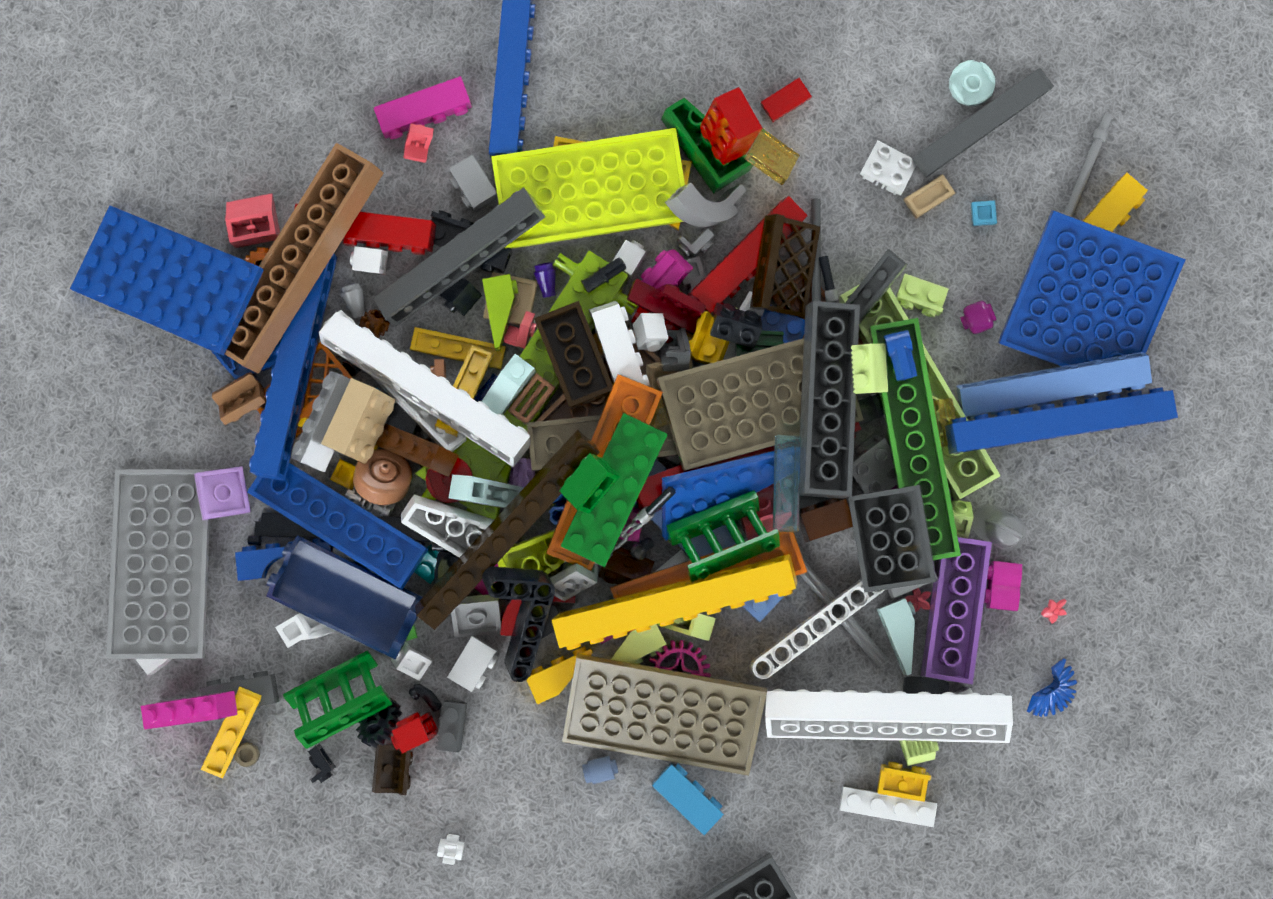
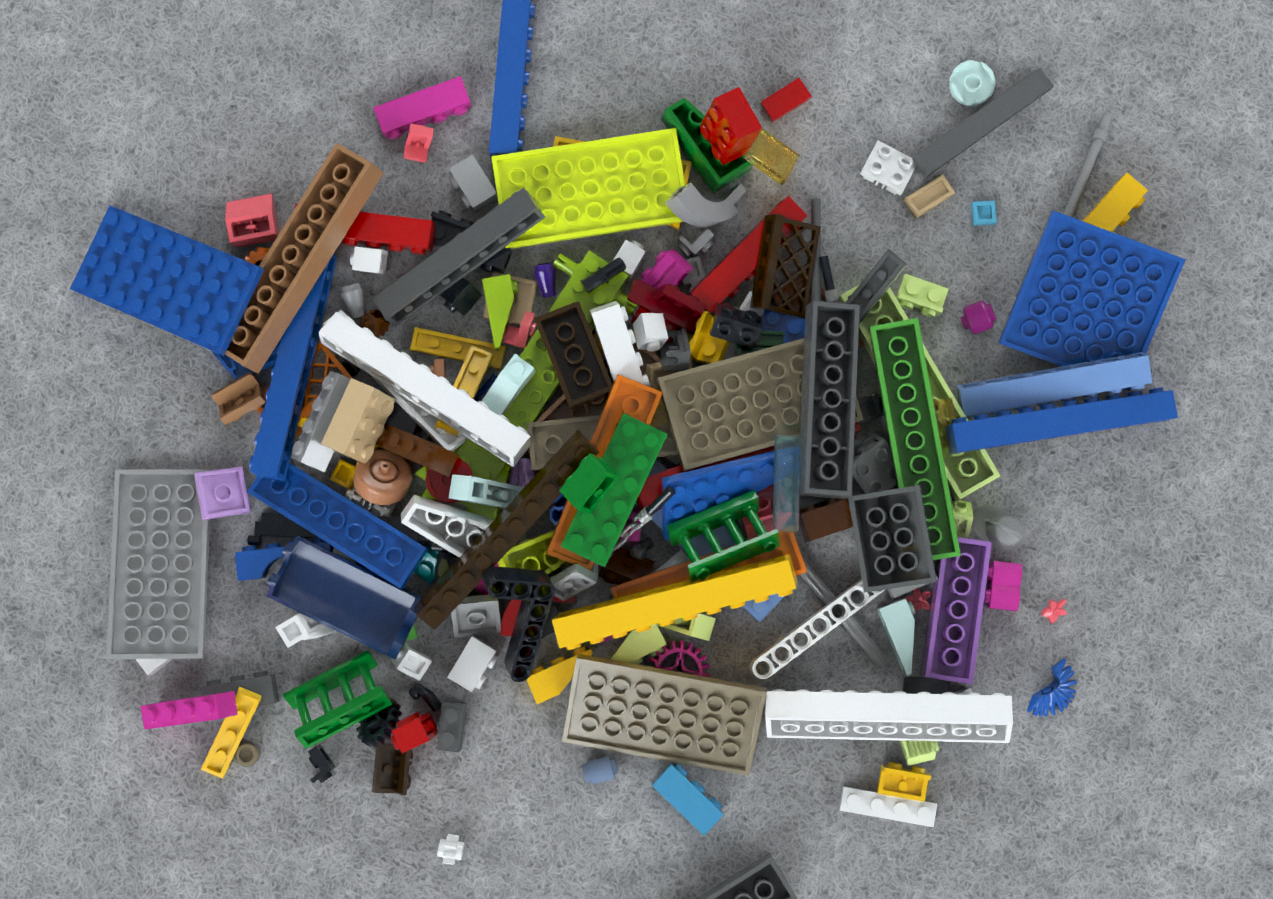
nougat tile [508,373,556,426] -> none
yellowish green brick [851,343,888,394] -> none
blue piece [884,330,917,381] -> none

